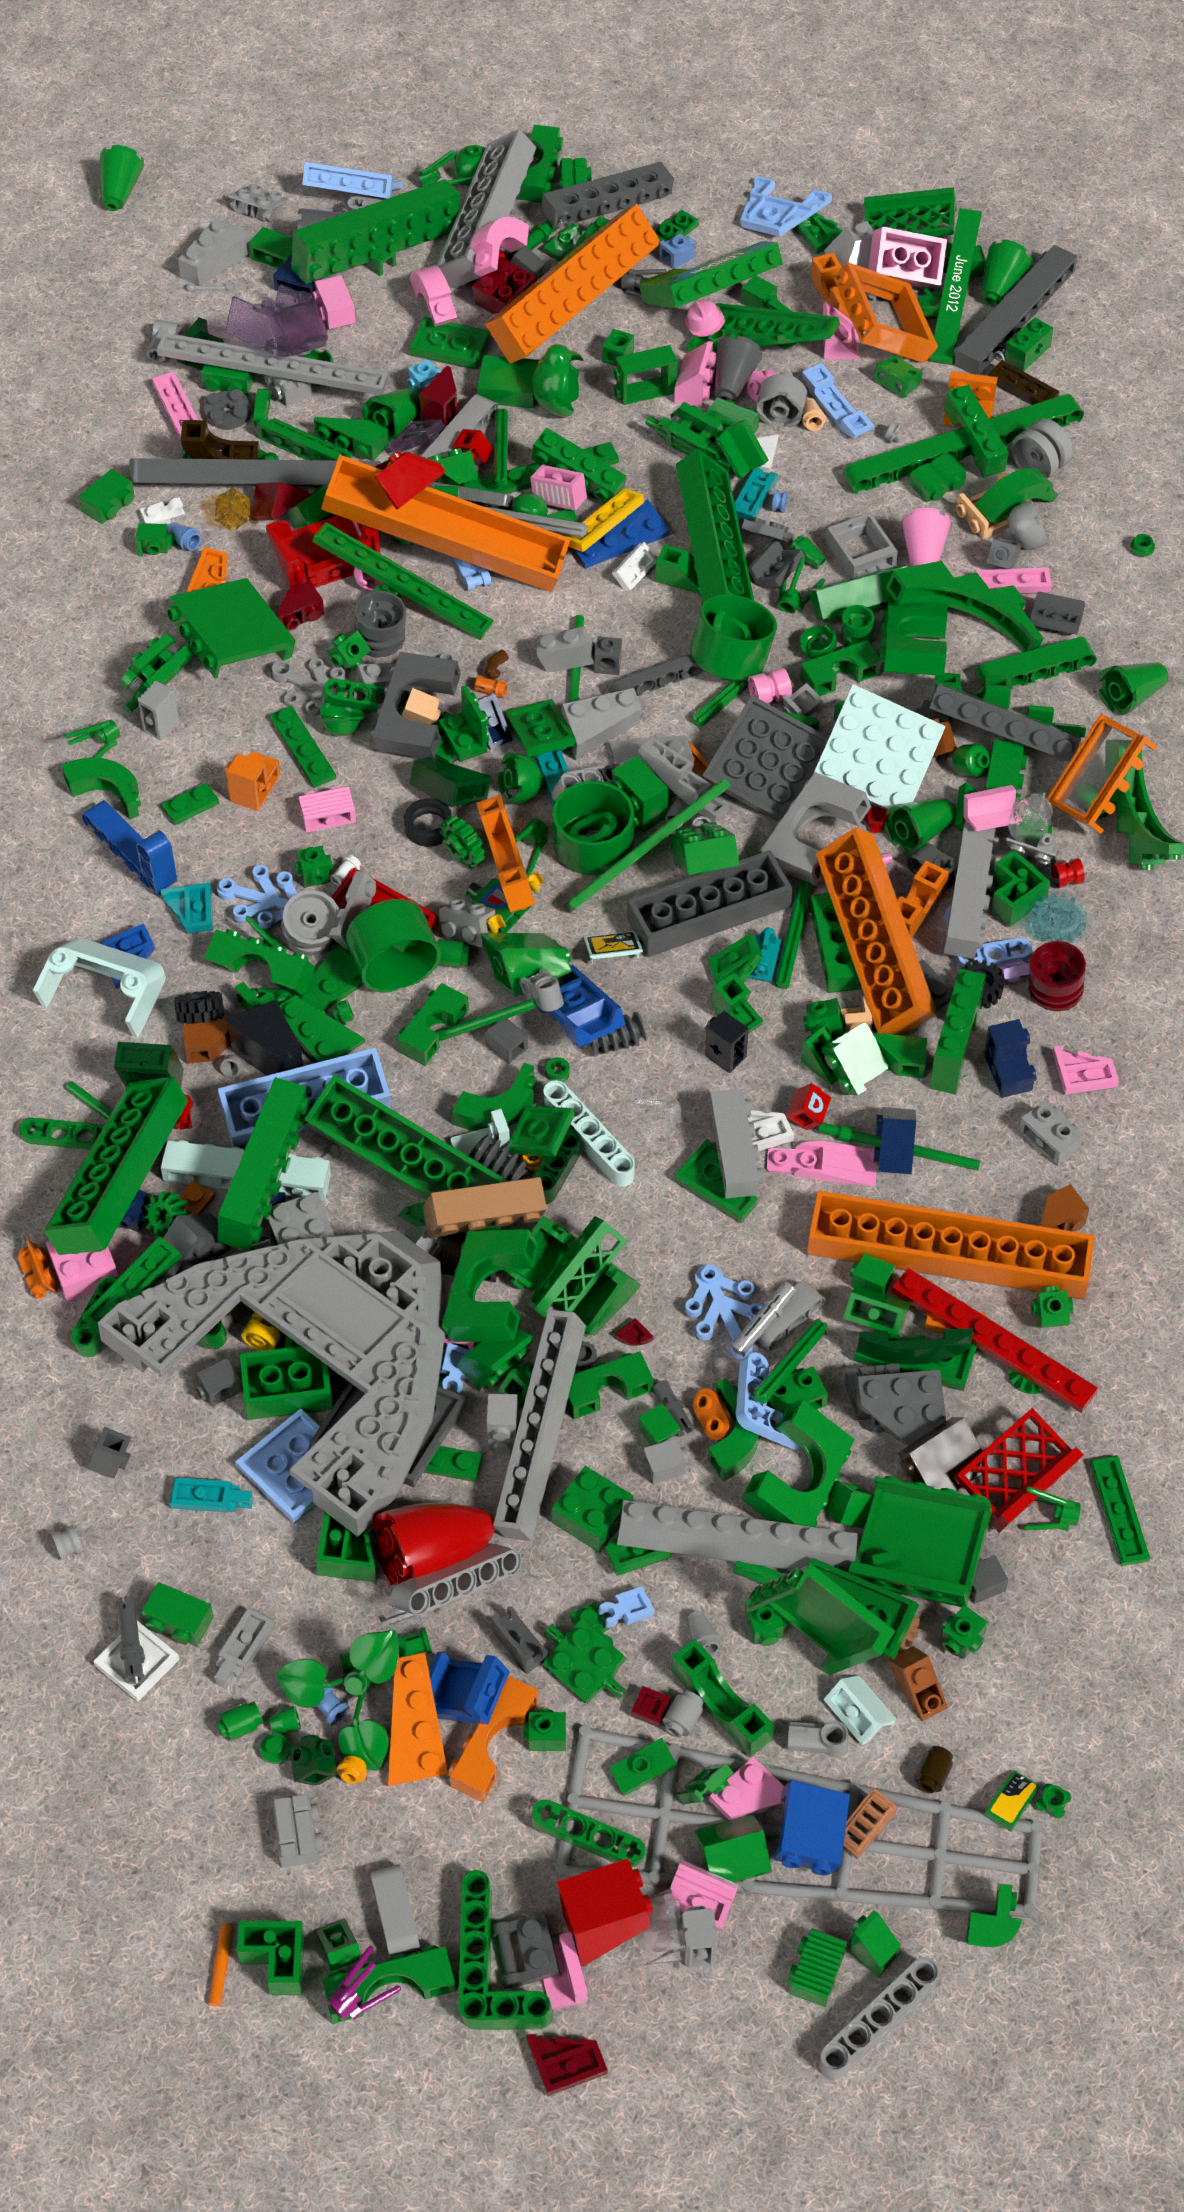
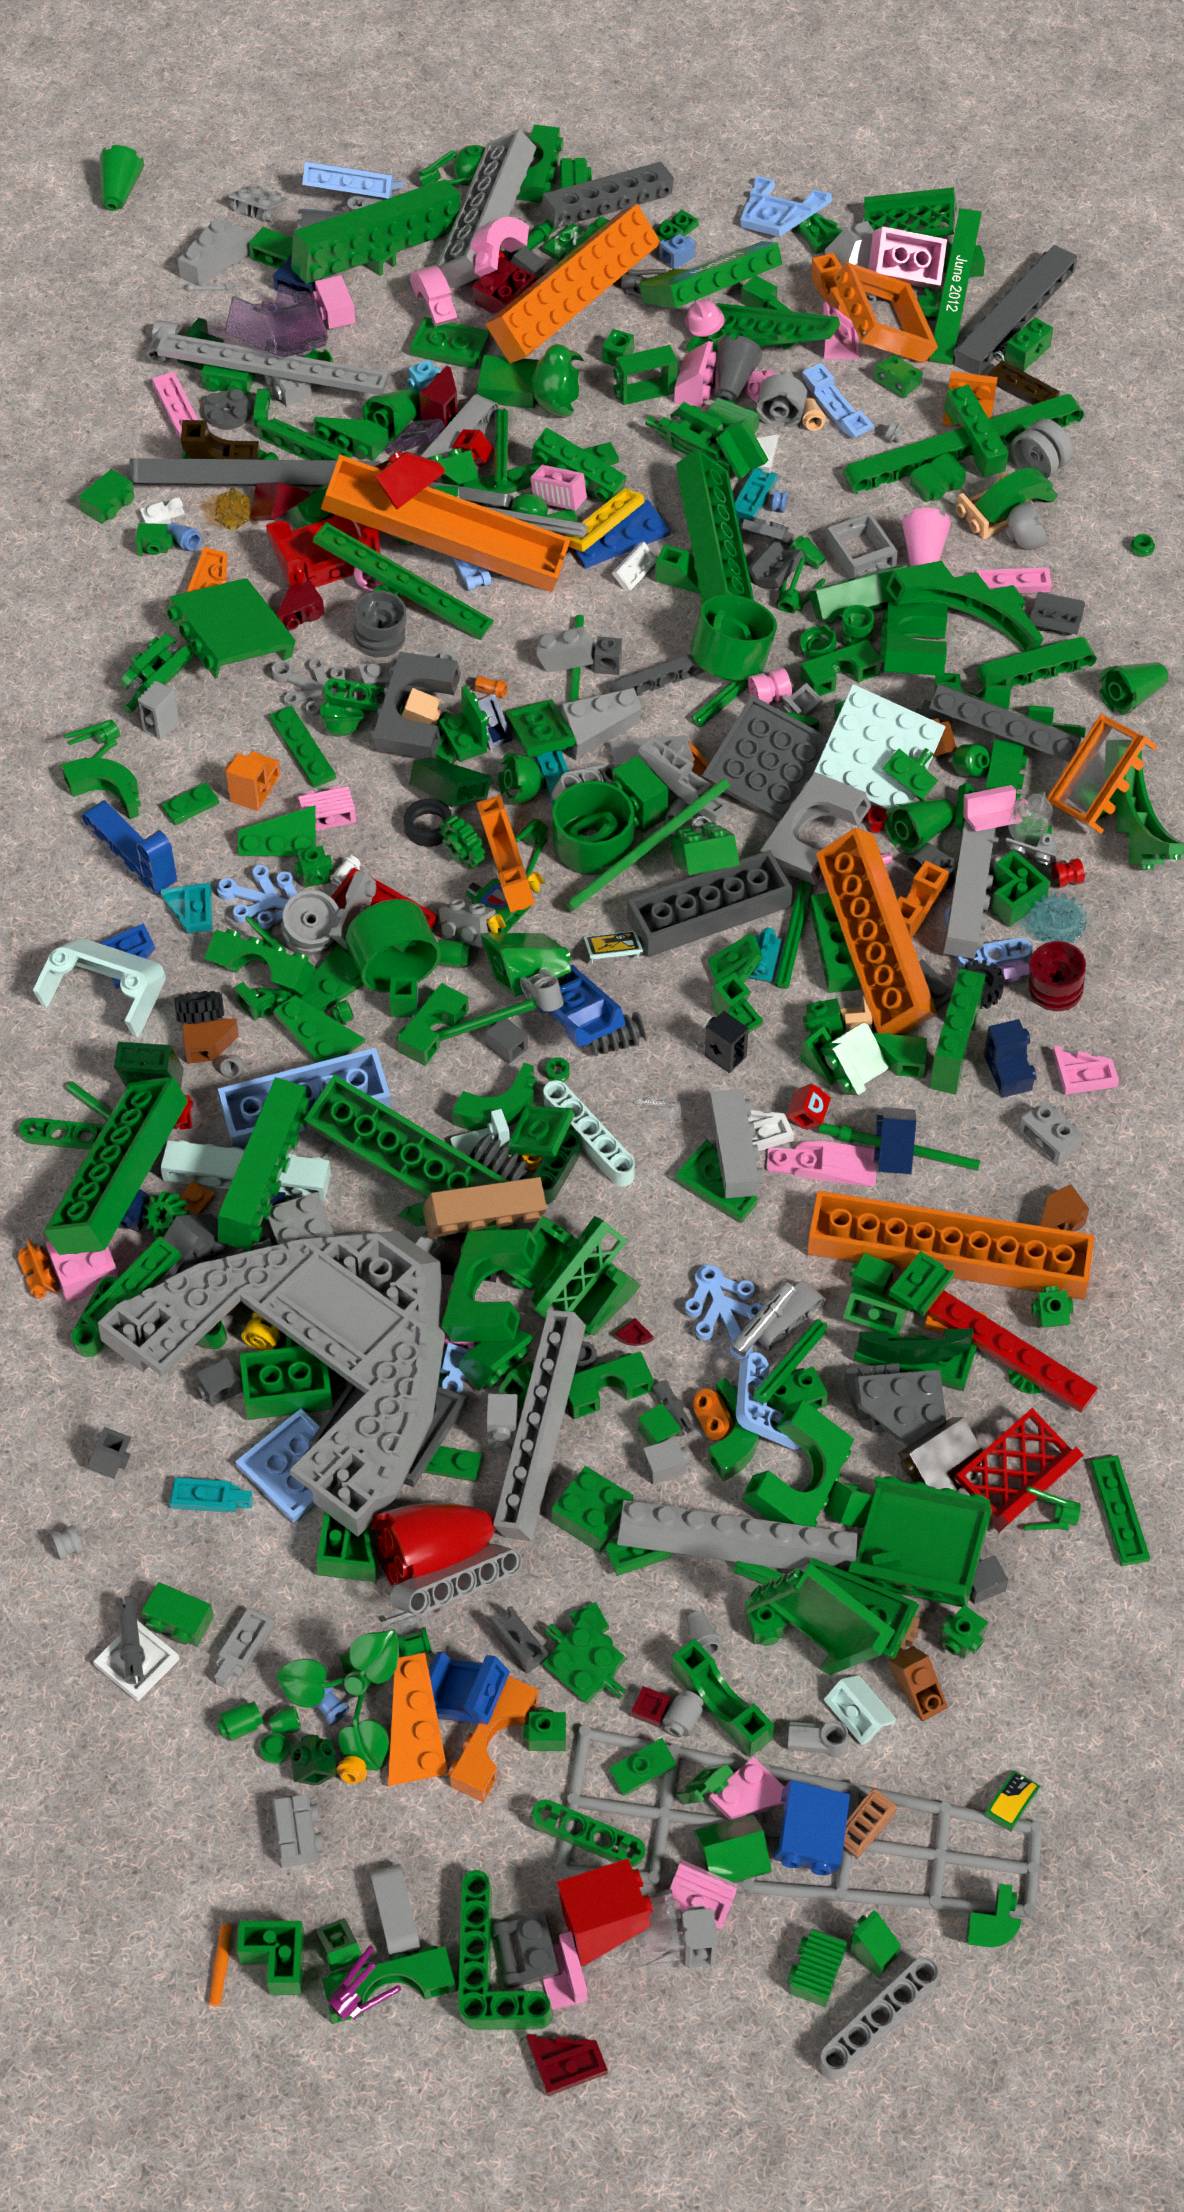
black slope [226,999,303,1076] -> none
green brick [326,630,371,670] -> none
reddish brown arm [483,649,509,680] -> none
light blue plate [598,1586,655,1628] -> none
dark brown brick [914,1746,953,1793] -> none
green cone [981,240,1032,306] -> none
dark grey brick [987,536,1022,569] -> none
green plate [1036,1784,1071,1818] -> none
none -> green wing [238,805,316,856]
none -> green brick [389,977,419,1017]
none -> green plate [882,748,939,801]
none -> green plate [888,1251,955,1317]

